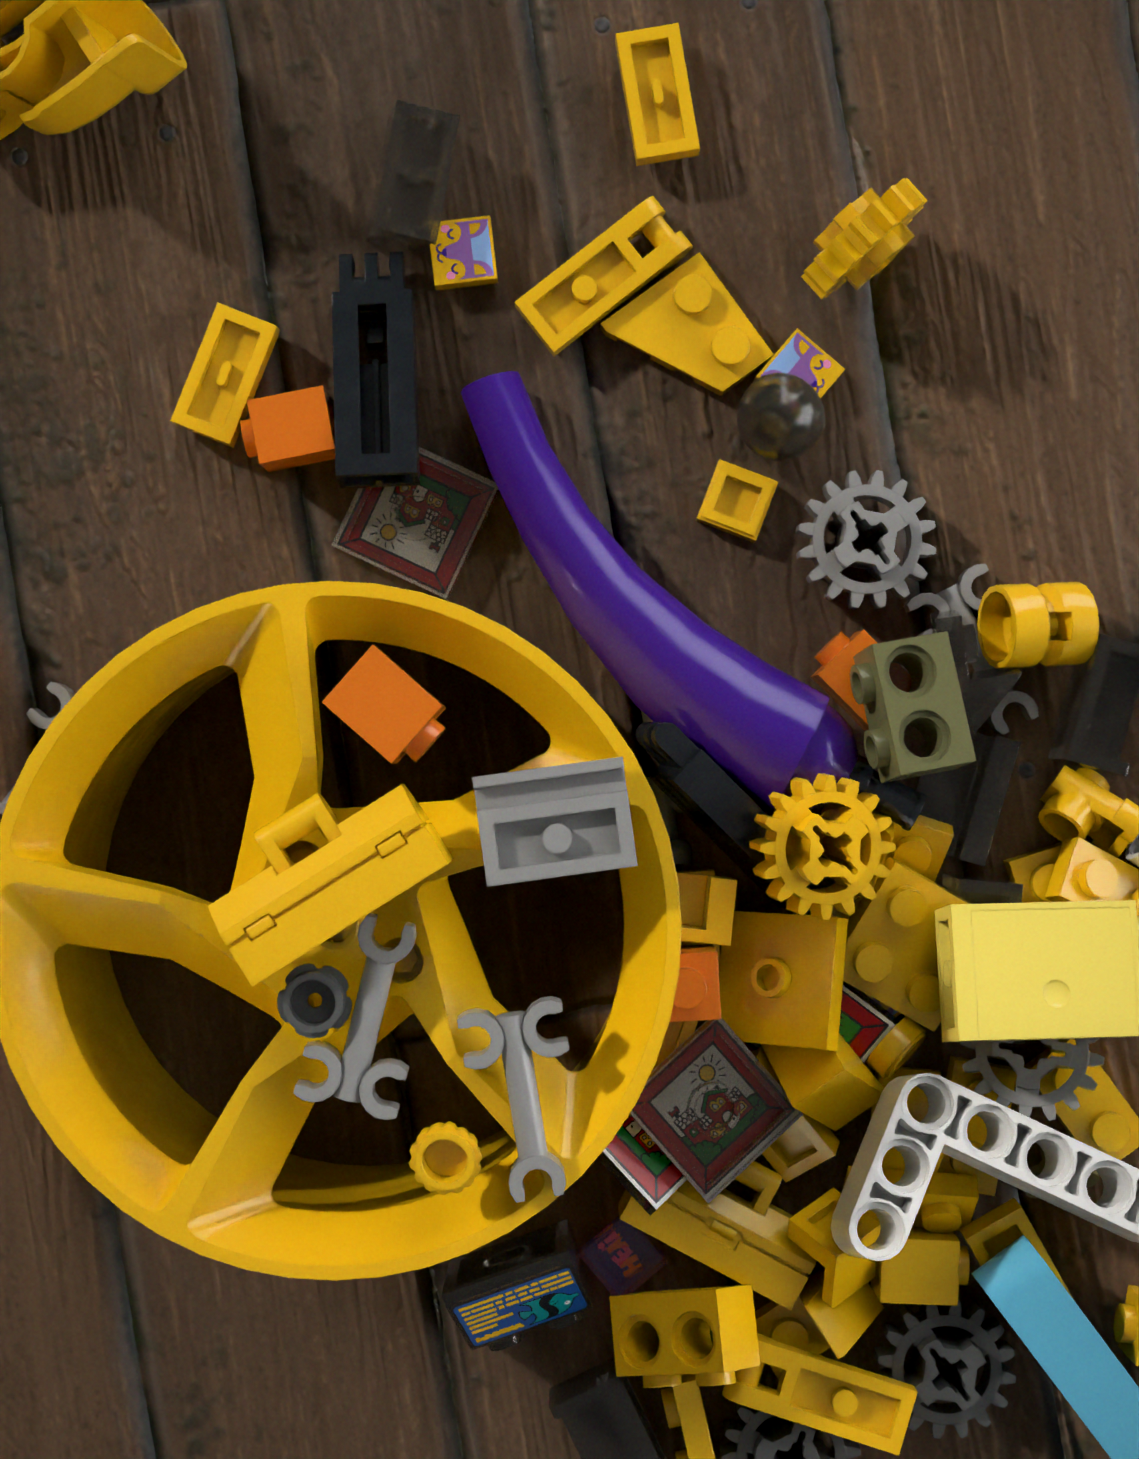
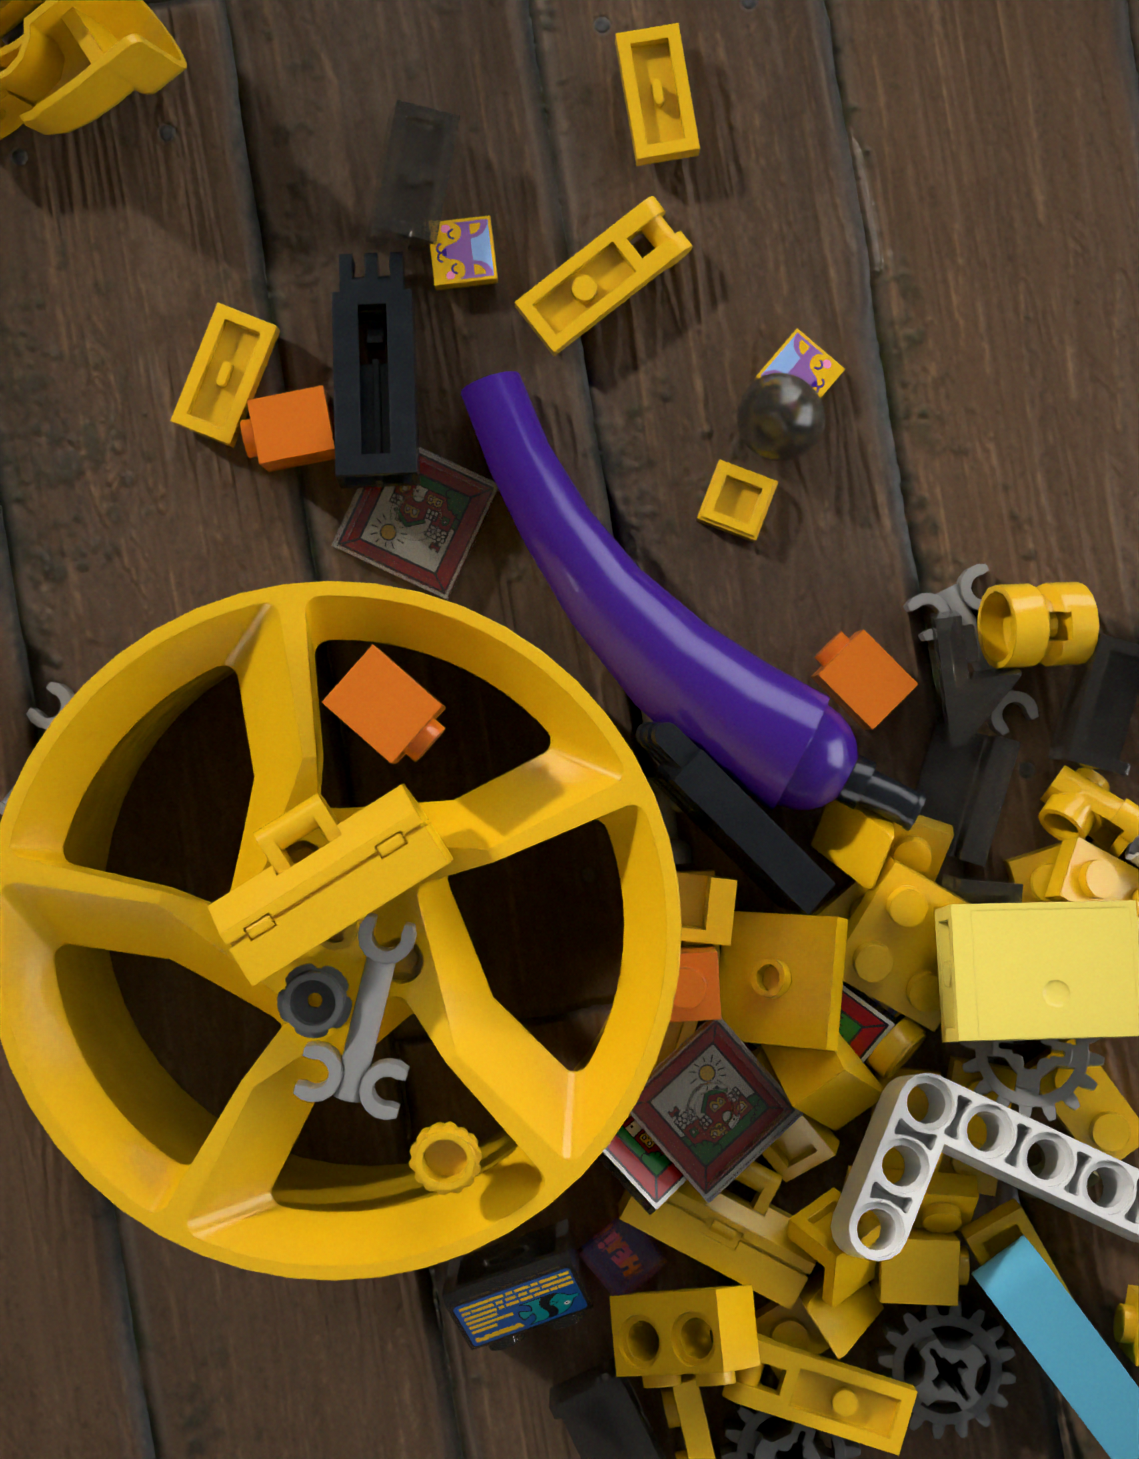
light grey bar [457,996,569,1203] -> none
light grey plate [472,757,638,887] -> none
yellow wing [600,252,774,396] -> none
yellow gear [749,773,896,920] -> none
light grey gear [795,470,936,610] -> none
yellow gear [801,178,928,300] -> none
olive brick [850,631,977,783] -> none

